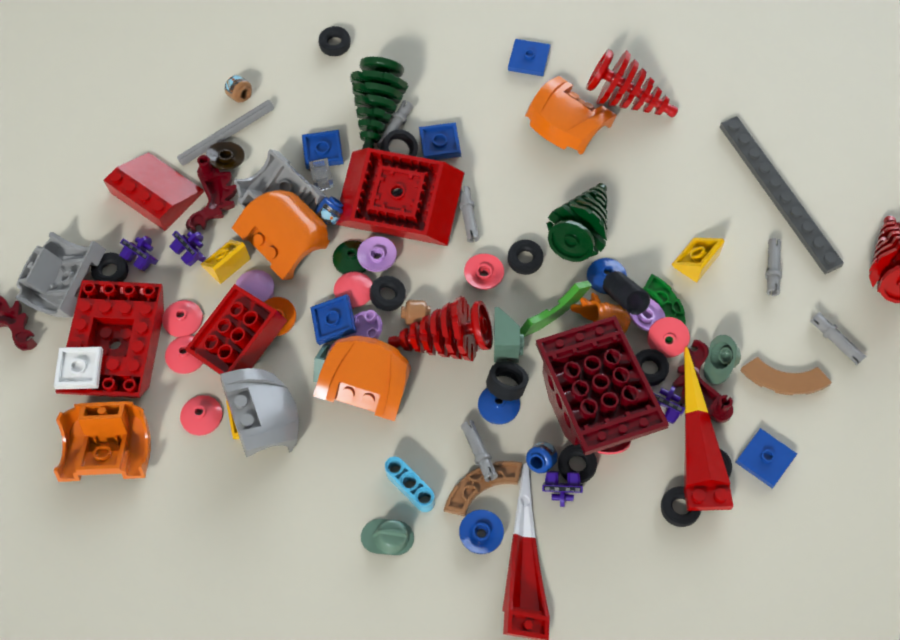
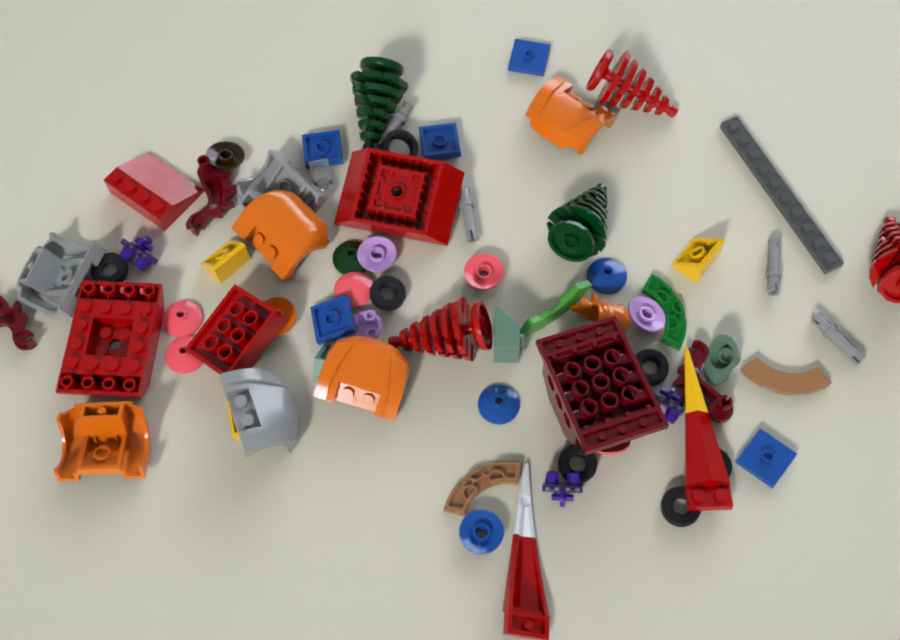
white tile [53,347,103,390] -> none
dark purple hips [169,231,206,267] -> none
light grey axle [177,100,274,165] -> none
coral dish [180,395,223,436] -> none
medium nougat head [224,75,252,103] -> none
lavender dish [236,270,275,302] -> none
head [315,196,343,225] -> none
black tyre [318,26,351,56] -> none
sand green piece [361,519,414,555] -> none
medium azure beam [385,456,435,512] -> none
medium nougat head [401,300,431,326] -> none
light grey pin [461,420,498,482] -> none
black tyre [486,361,528,401] -> none
black tyre [508,240,543,275] -> none
blue head [526,442,558,473] -> none
black piece [603,271,650,315] -> none
coral dish [647,317,690,358] -> none

